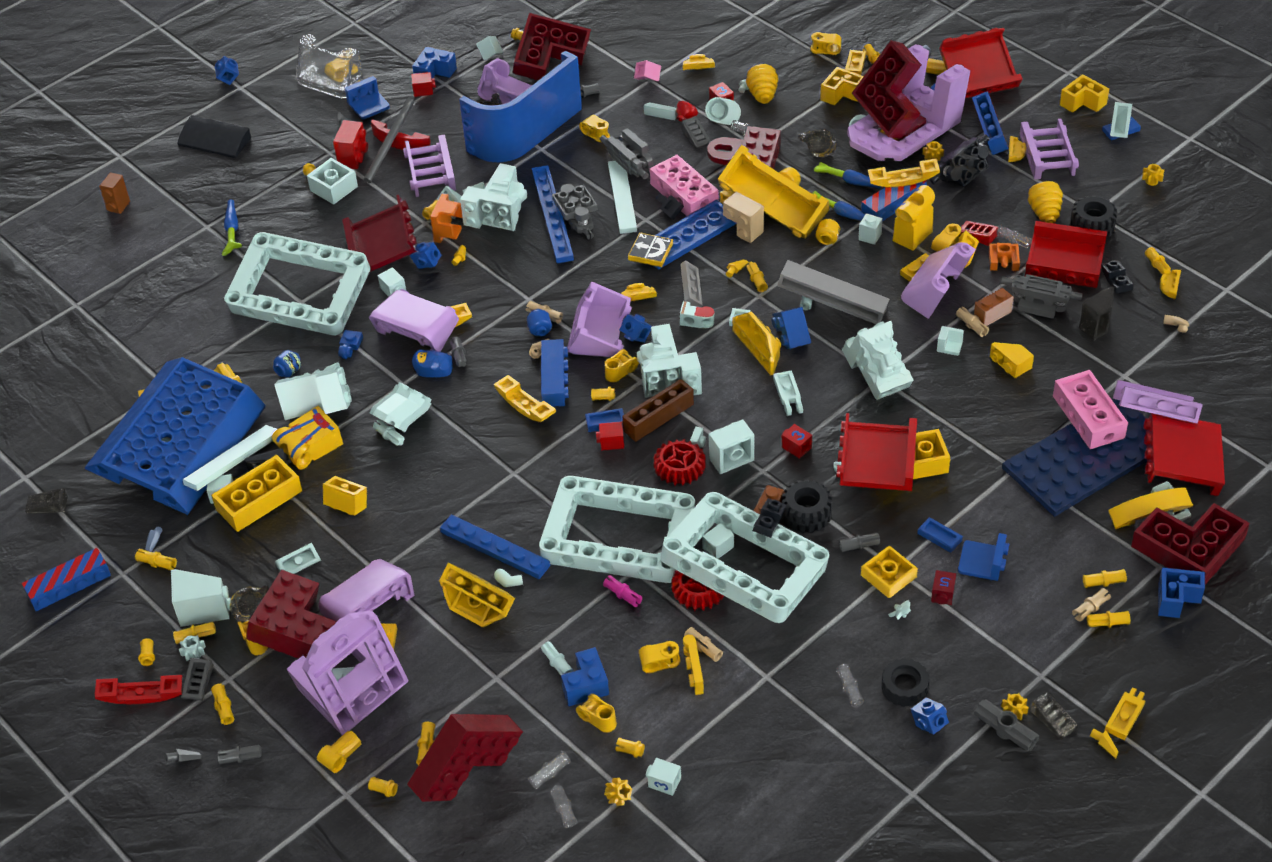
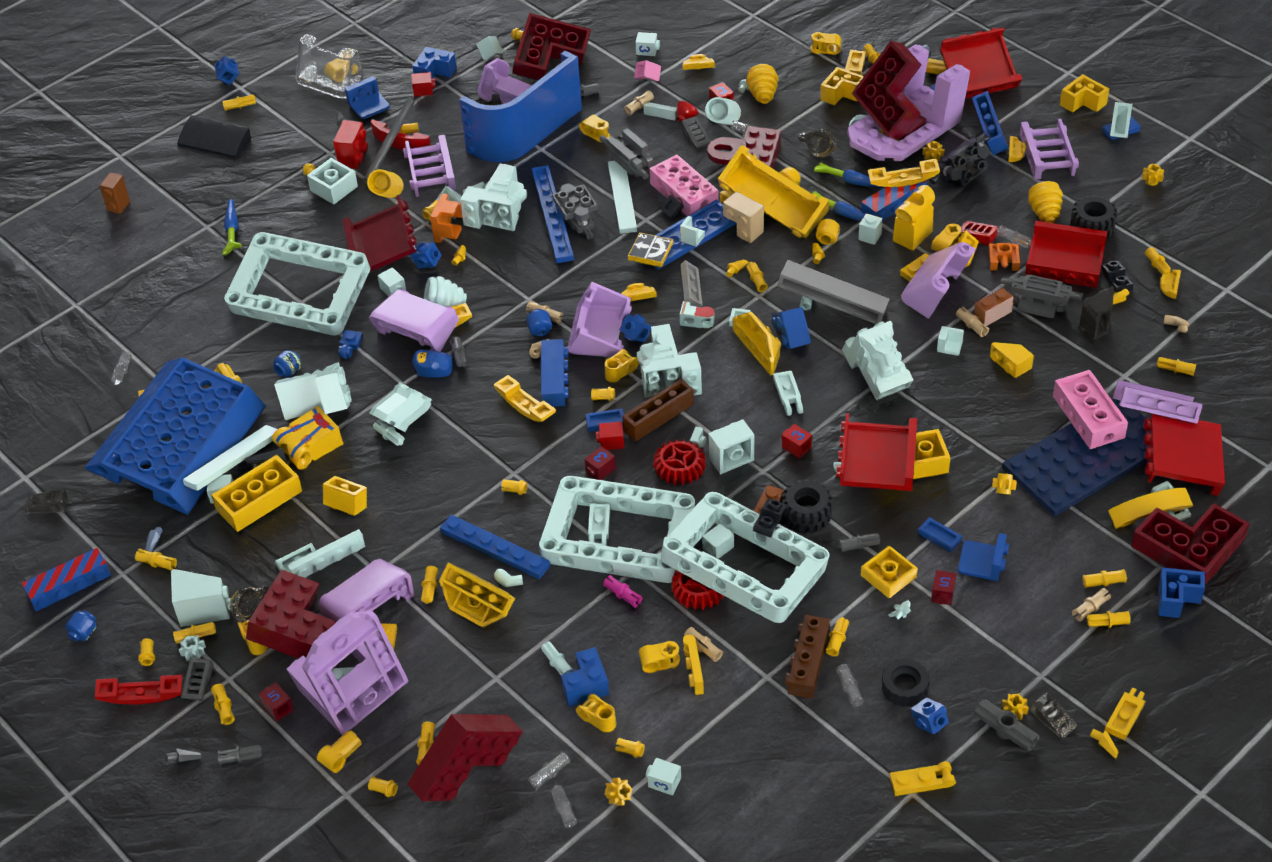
none -> blue head [65,610,97,642]
none -> clear axle [111,352,132,385]
none -> yellow axle [223,95,256,111]
none -> dark red brick [258,683,294,722]
none -> light aqua plate [287,529,365,578]
none -> yellow cap [367,169,404,198]
none -> yellow pin [399,123,419,134]
none -> yellow axle [421,566,438,604]
none -> light aqua piece [424,276,467,307]
none -> yellow pin [501,479,527,495]
none -> dark red brick [585,446,616,480]
none -> light aqua hinge [588,504,610,546]
none -> tan pin [624,90,654,116]
none -> light aqua brick [636,32,660,56]
none -> light aqua panel [680,216,705,247]
none -> reddish brown brick [785,615,830,699]
none -> yellow bar [812,243,825,264]
none -> yellow axle [825,617,849,656]
none -> yellow plate [889,761,956,796]
none -> yellow gear [992,473,1017,495]
none -> yellow bar [1101,289,1129,306]
none -> yellow axle [1157,357,1196,376]

